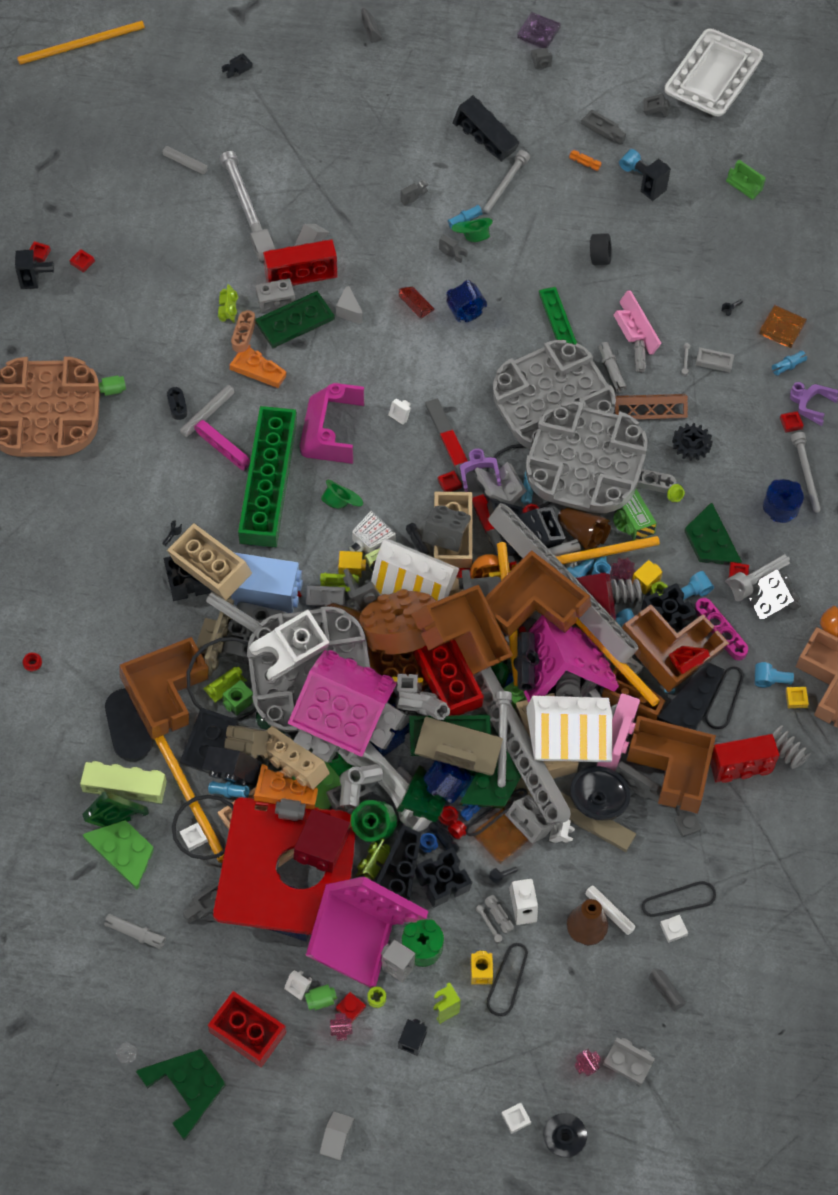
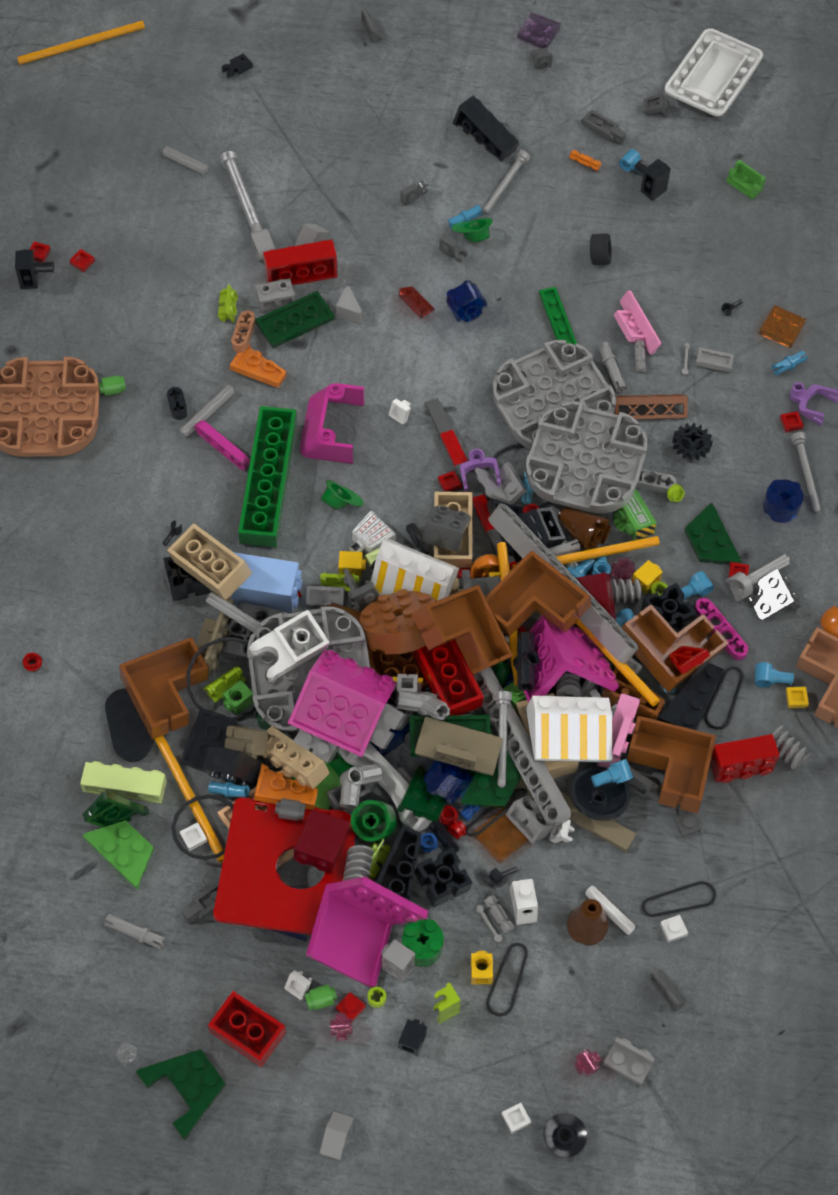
none -> light grey piece [343,845,373,881]
none -> dark azure pin [591,759,633,787]

